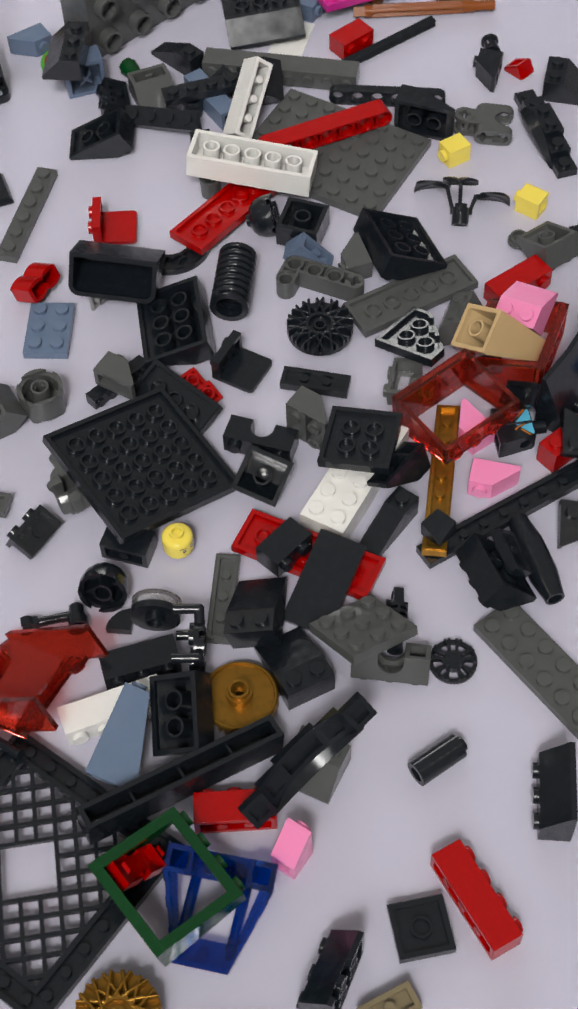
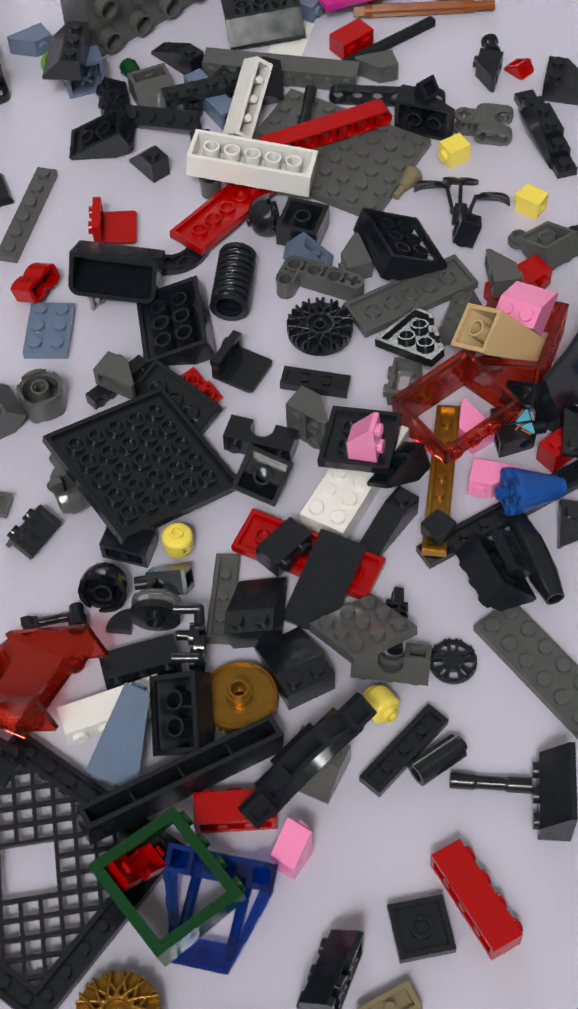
none -> black slope [129,145,170,183]
none -> black torso [134,562,195,598]
none -> black piece [297,85,317,124]
none -> bright pink slope [346,412,385,463]
none -> dark grey slope [354,49,399,83]
none -> black plate [359,704,449,798]
none -> light yellow head [362,685,400,724]
none -> dark tan cone [392,166,423,200]
none -> black slope [414,74,441,103]
none -> black piece [449,772,532,794]
none -> black brick [452,210,482,248]
none -> dark grey slope [484,249,523,297]
none -> blue cone [494,467,567,517]

